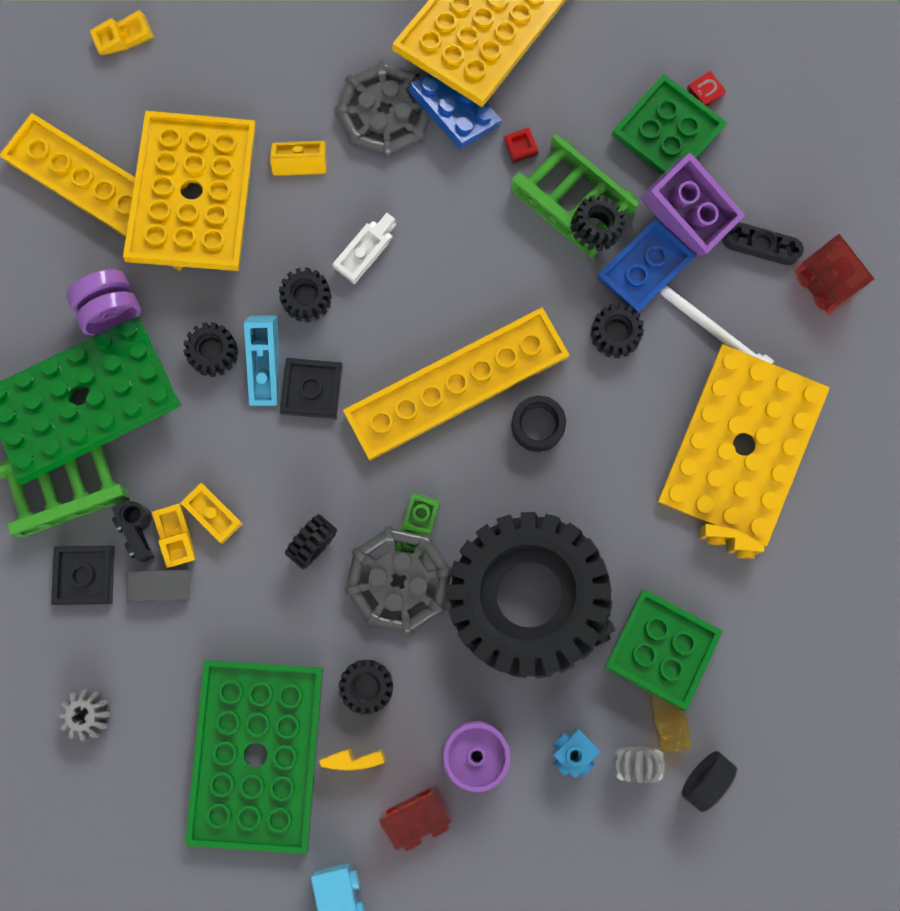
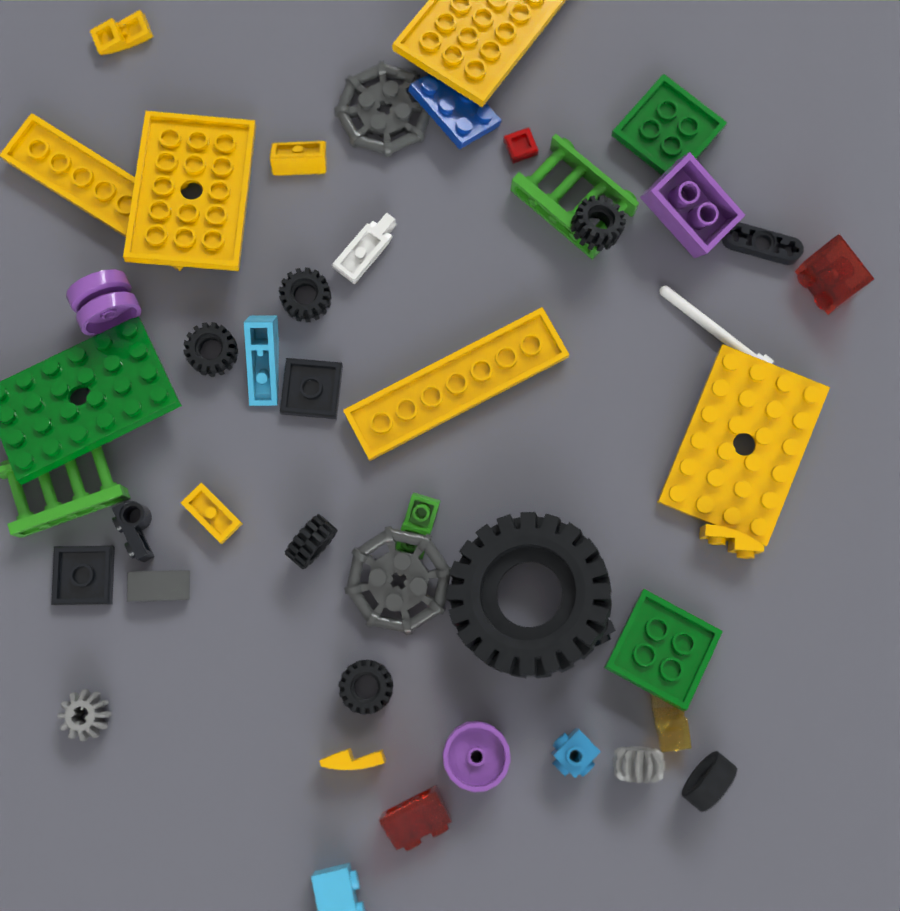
yellow slope [152,503,196,568] -> none
green plate [185,660,323,854] -> none
black tyre [511,395,566,452] -> none
black tyre [591,303,644,358] -> none
blue plate [597,219,696,314] -> none
red tile [687,71,726,106] -> none

